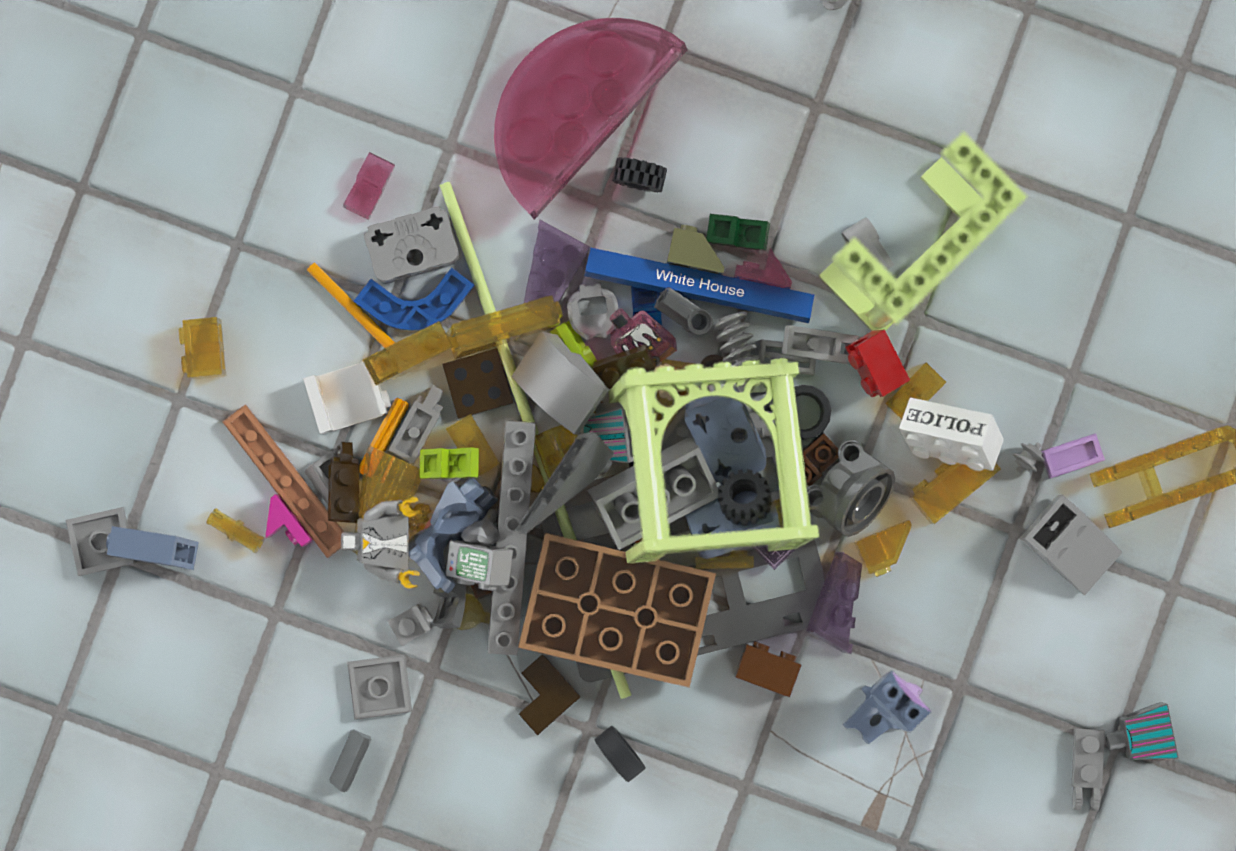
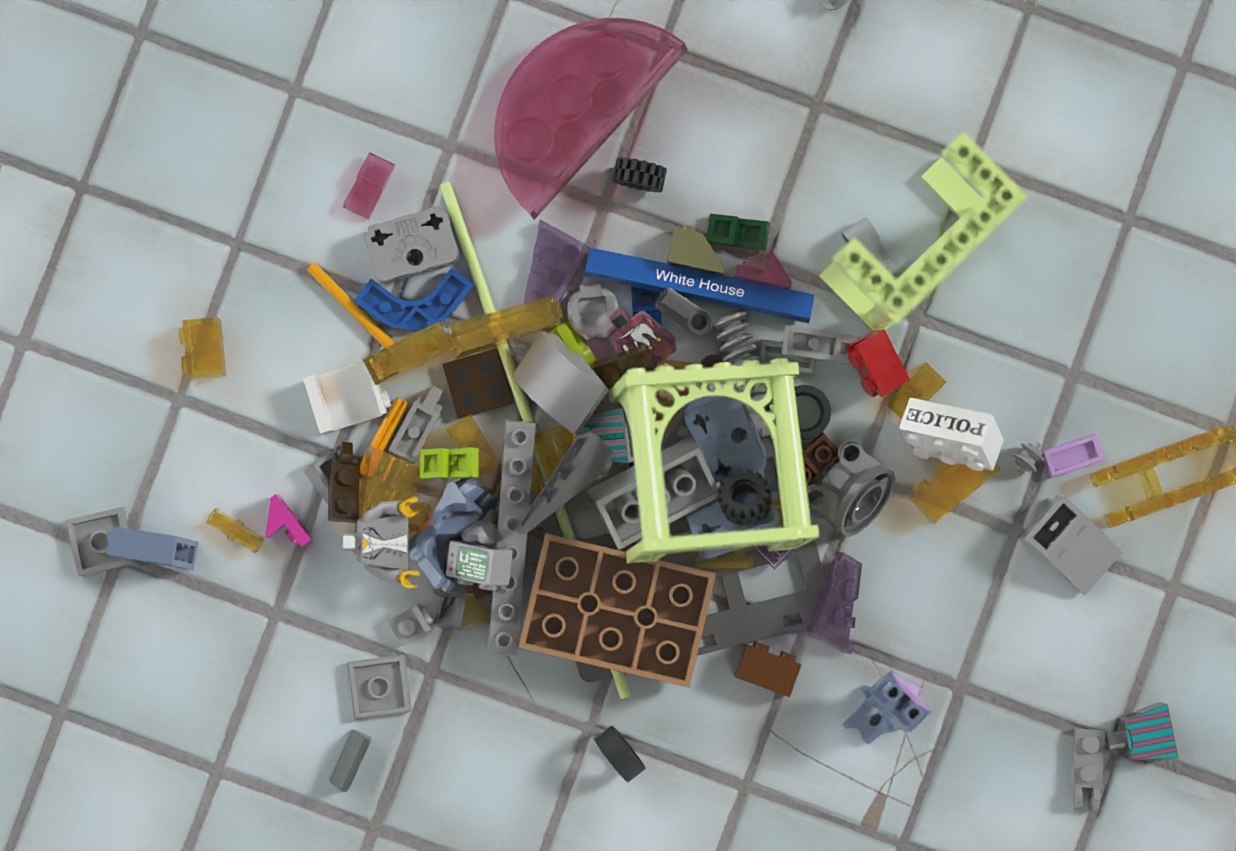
nougat tile [223,405,345,558] -> none
dark brown tile [519,654,581,736] -> none
clear yellow slope [854,520,912,577] -> none

